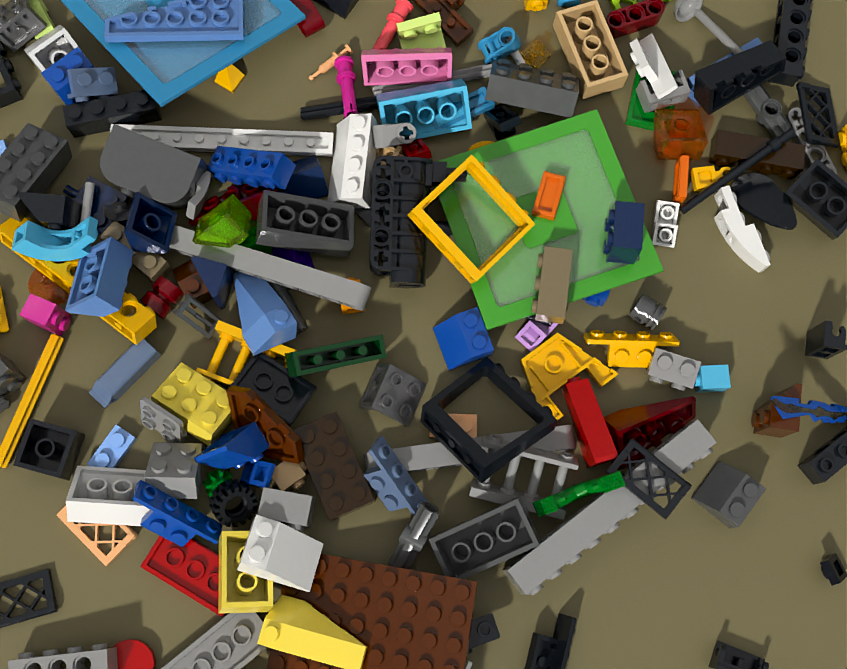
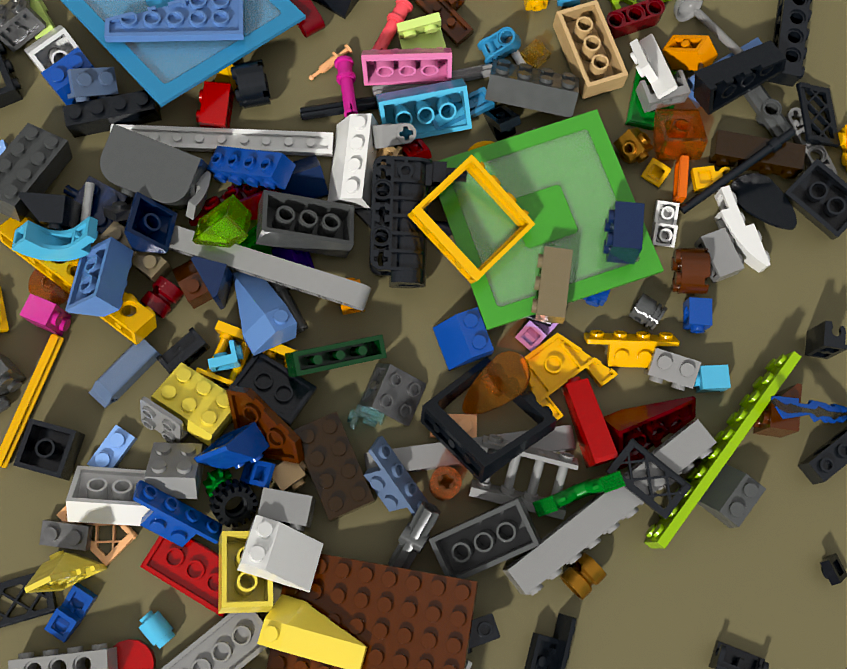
dark grey tile [172,294,223,339] -> none
orange tile [532,171,566,221] -> none
none -> light yellow wedge [24,550,107,593]
none -> flat silver plate [39,519,93,551]
none -> blue slope [44,583,98,643]
none -> medium azure brick [139,610,175,649]
none -> black hinge [156,327,210,374]
none -> red brick [196,81,234,128]
none -> medium azure bracket [207,339,244,373]
none -> black brick [231,59,271,109]
none -> clear light blue bracket [347,404,385,430]
none -> clear orange piece [429,466,462,501]
none -> clear orange shield [462,351,530,414]
none -> pearl gold wheel [560,552,607,600]
none -> pearl gold brick [613,127,654,164]
none -> yellow slope [641,157,672,188]
none -> lime plate [644,351,802,549]
none -> light orange brick [662,35,718,71]
none -> reddish brown brick [671,248,711,294]
none -> blue brick [683,297,712,333]
none -> light grey brick [694,227,745,283]

